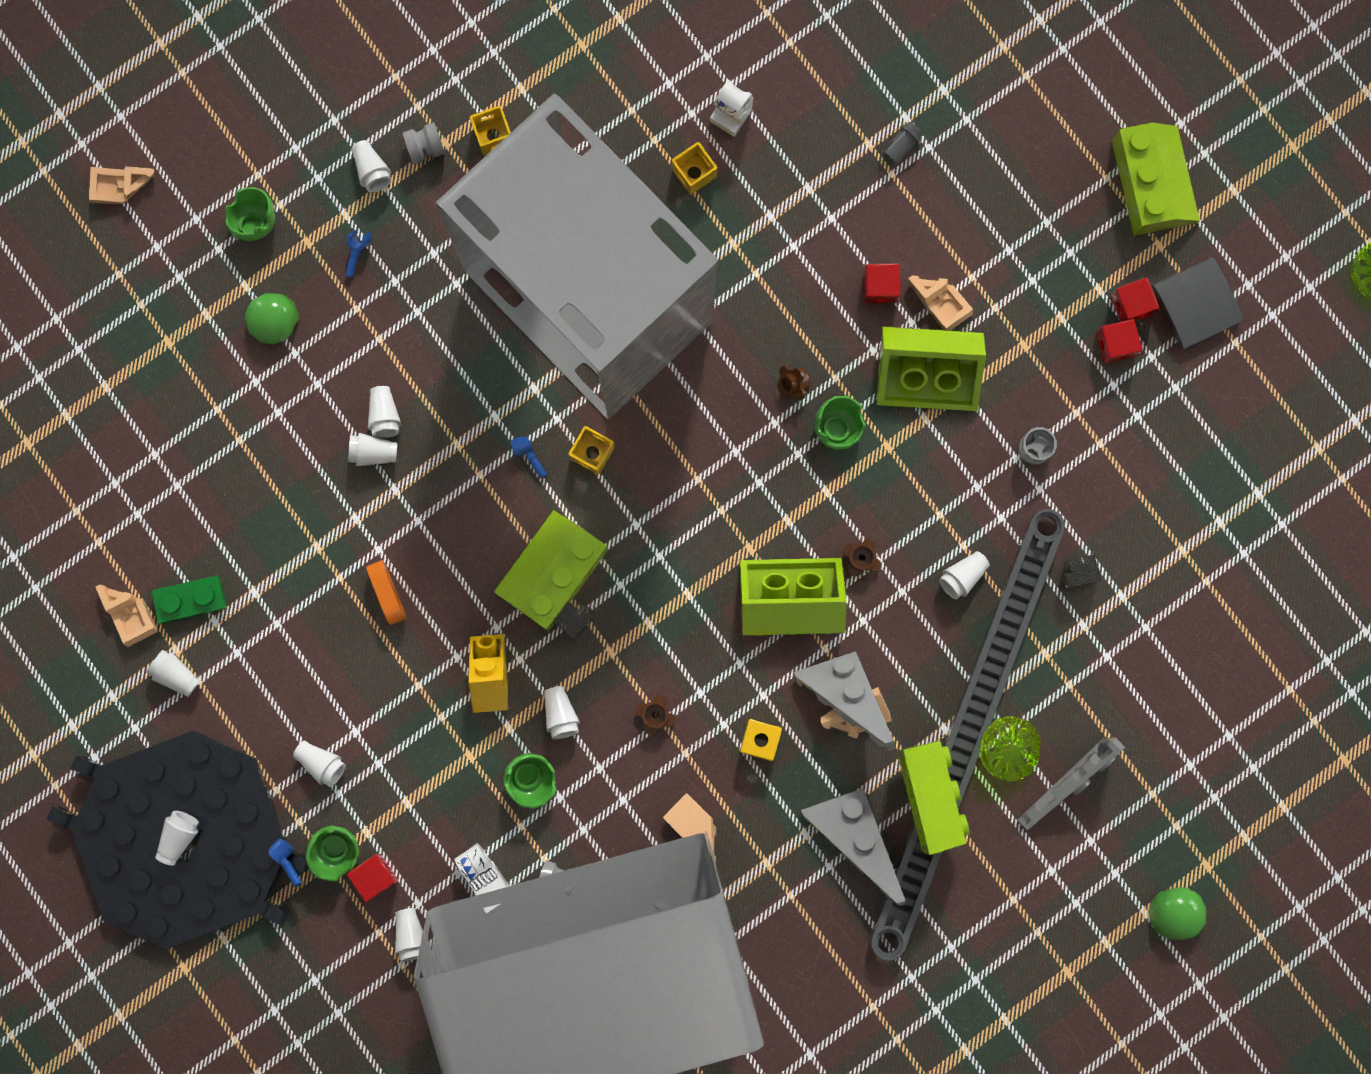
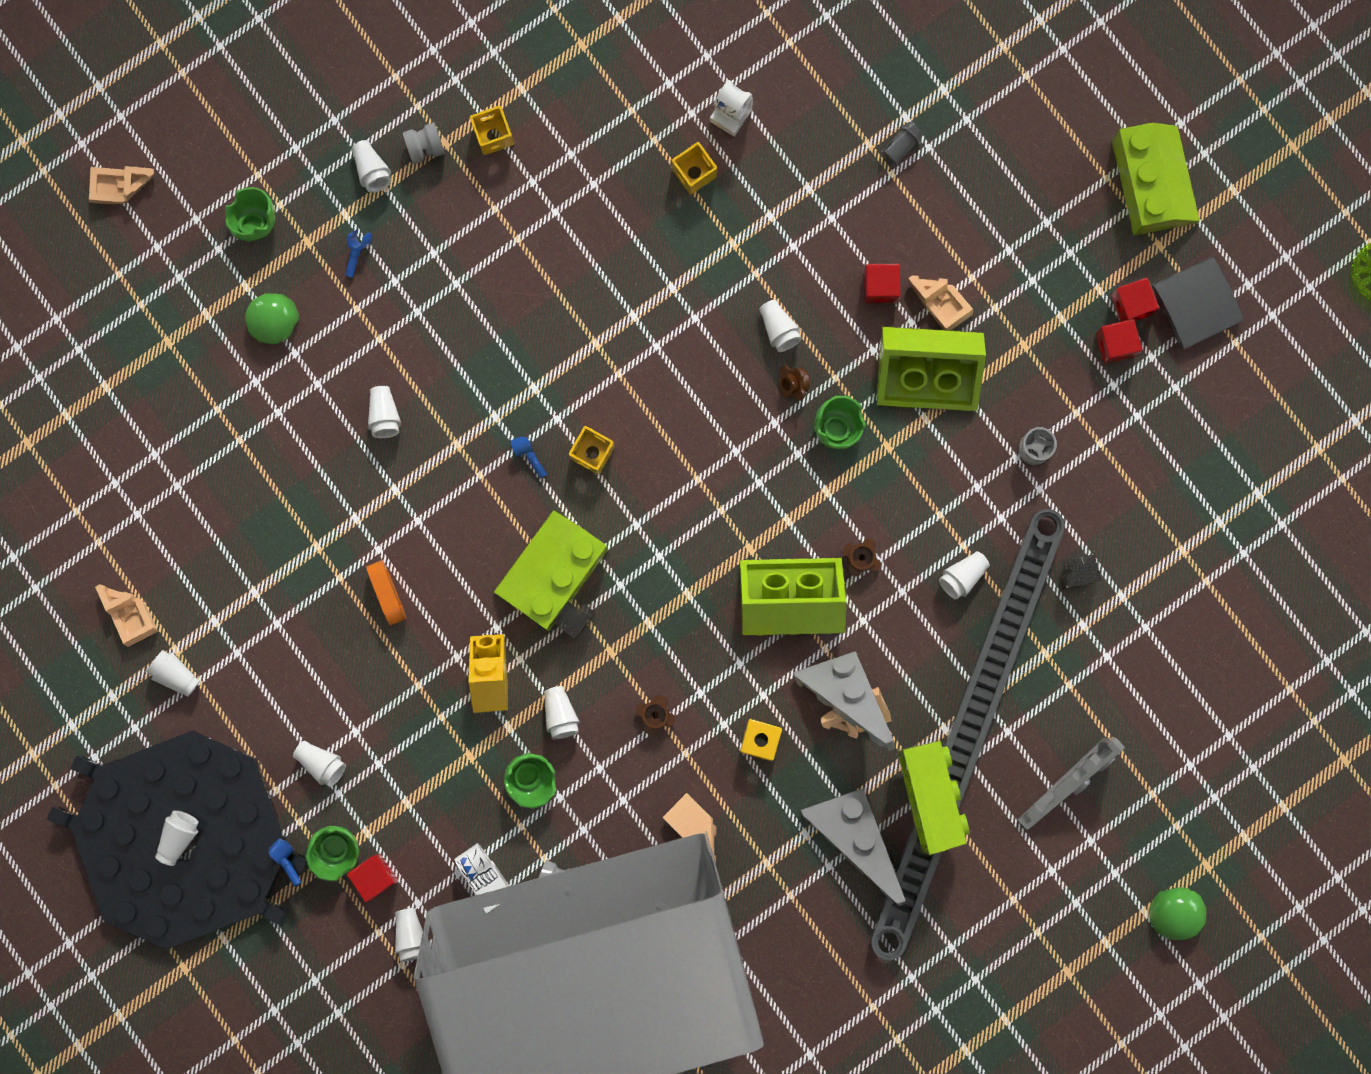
green plate [151,575,228,624] -> none
white cone [348,433,397,466] -> none
light grey piece [435,93,719,420] -> none
clear neon green wheel [980,716,1041,781] -> none
none -> white cone [759,300,802,352]

